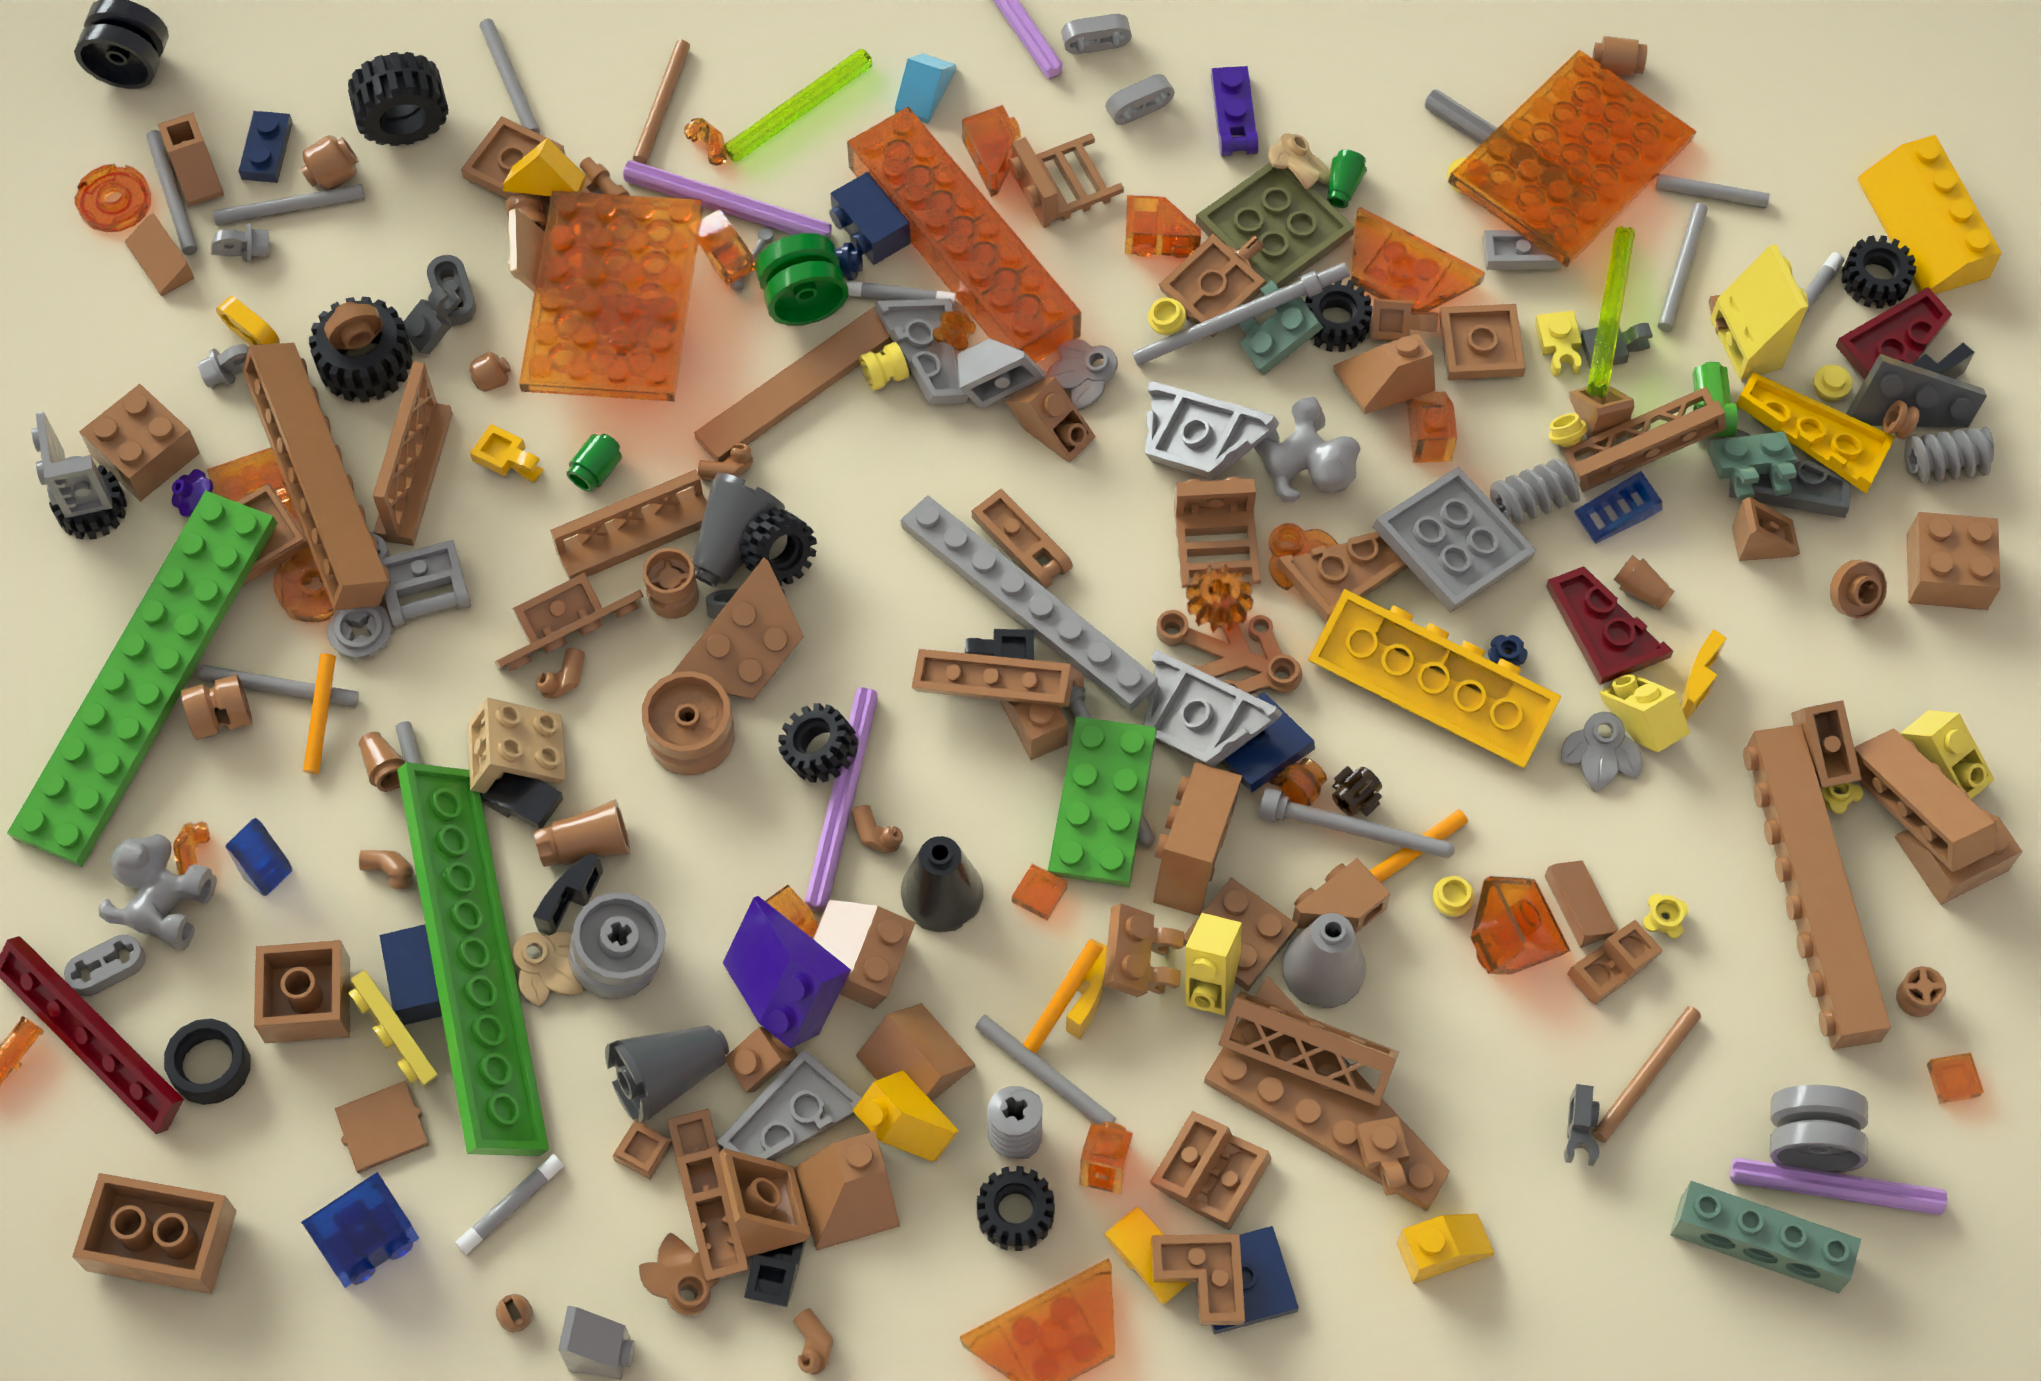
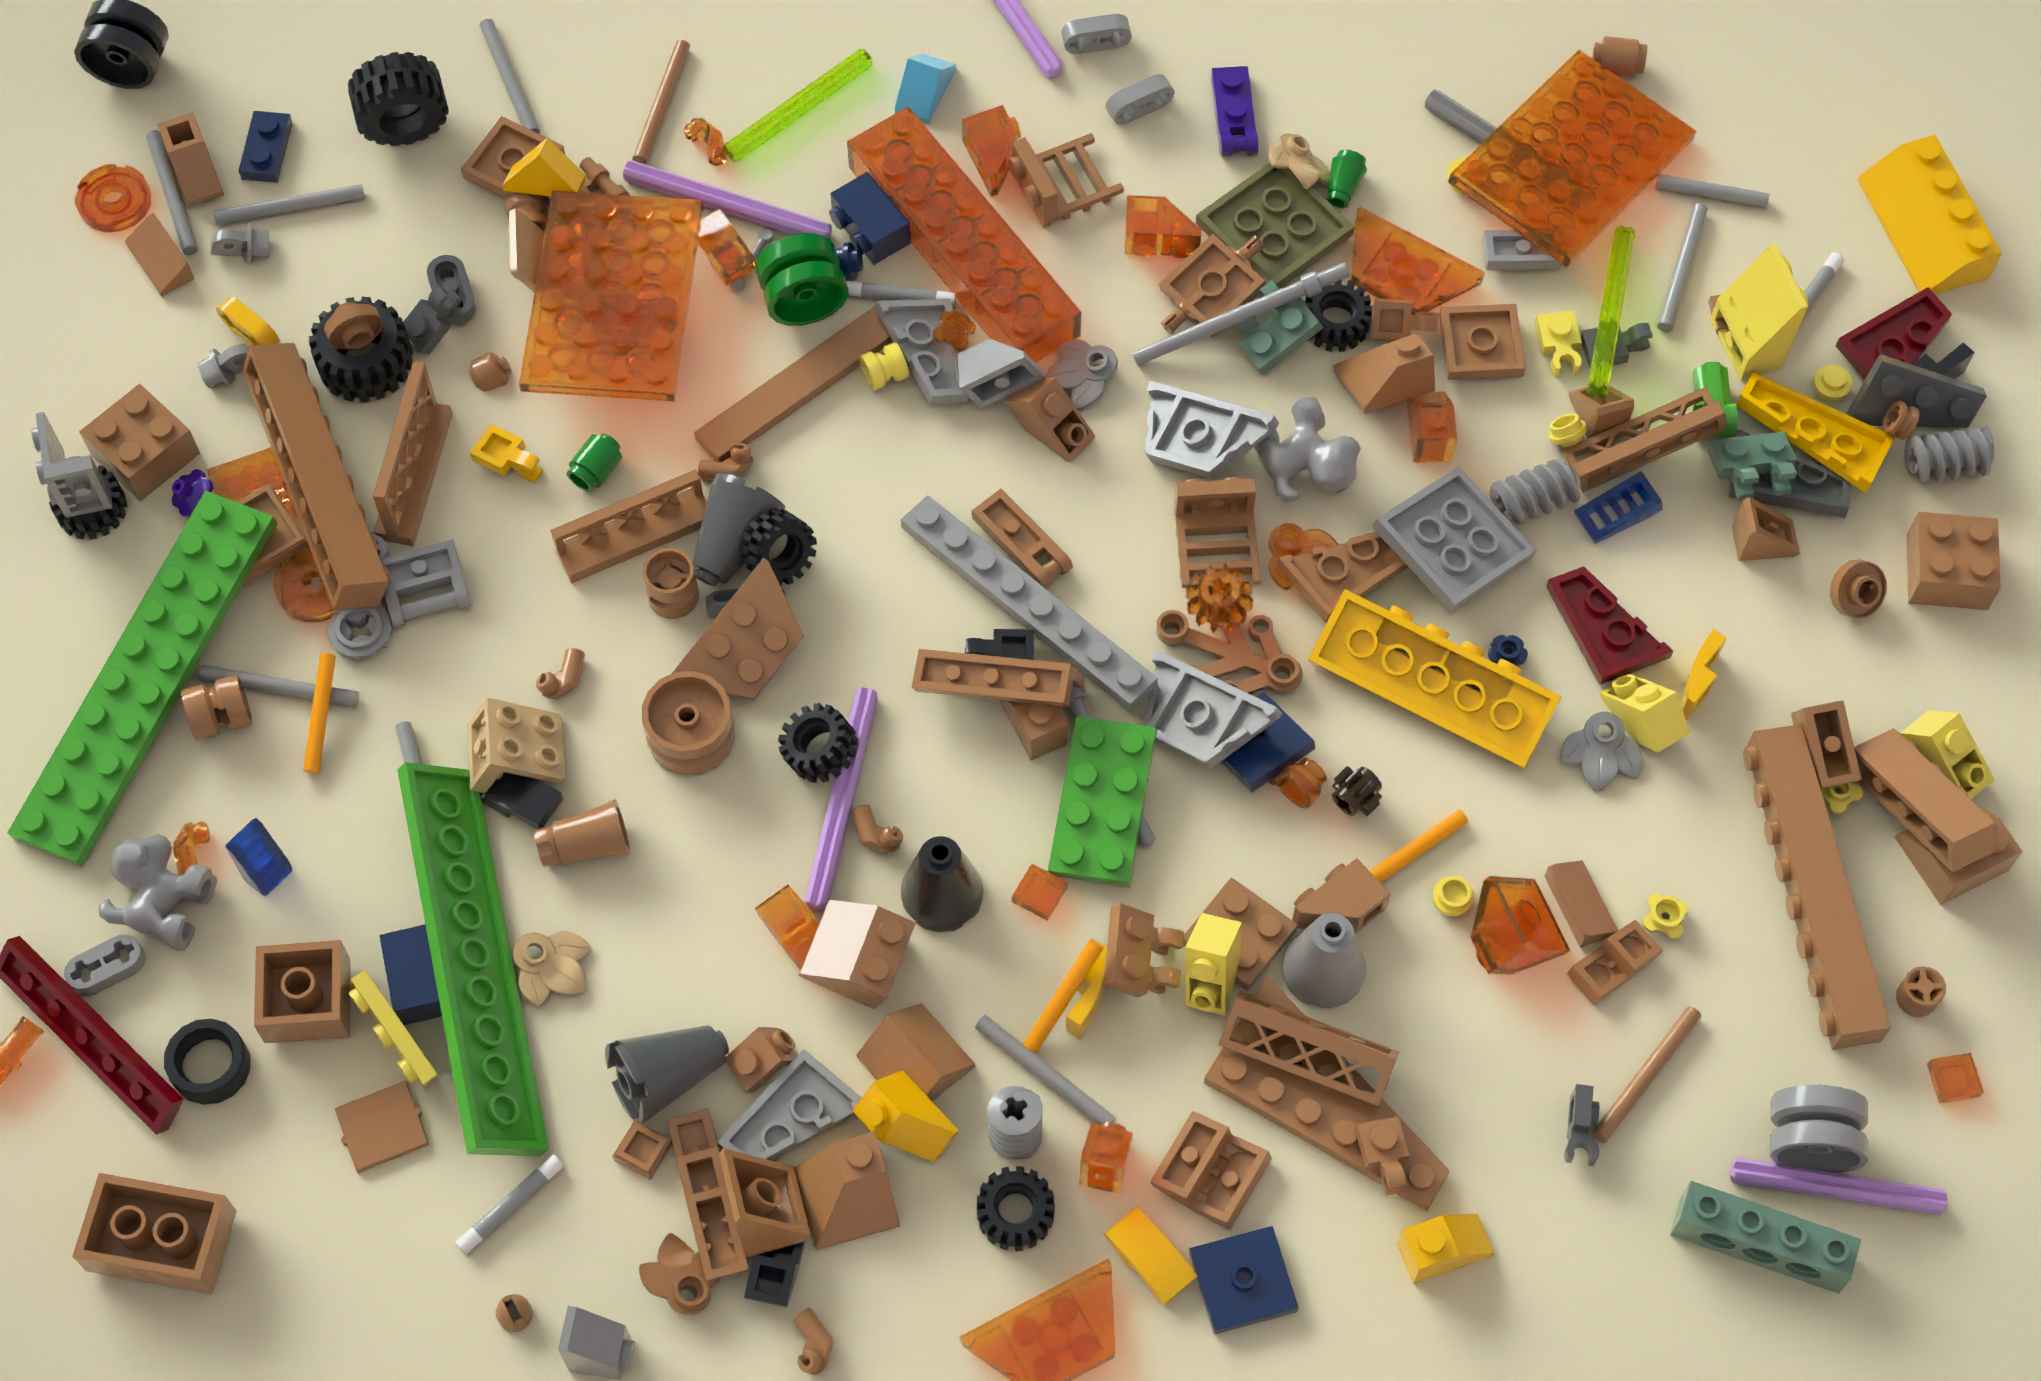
medium nougat head [300,135,359,190] -> none
clear blue slope [301,1172,419,1288] -> none
medium nougat cone [358,732,405,792] -> none
medium nougat arm [359,850,414,889] -> none
medium nougat bracket [495,573,644,672] -> none
black slope [533,853,603,936] -> none
light grey wheel [568,892,666,999] -> none
dark purple slope [722,896,851,1048] -> none
light yellow plate [1148,297,1186,335] -> none
medium nougat plate [1151,1233,1245,1326] -> none
medium nougat wedge [1153,762,1242,916] -> none
light grey piece [1258,787,1455,858] -> none
medium nougat cone [1613,555,1675,610] -> none
black tyre [1841,235,1916,309] -> none

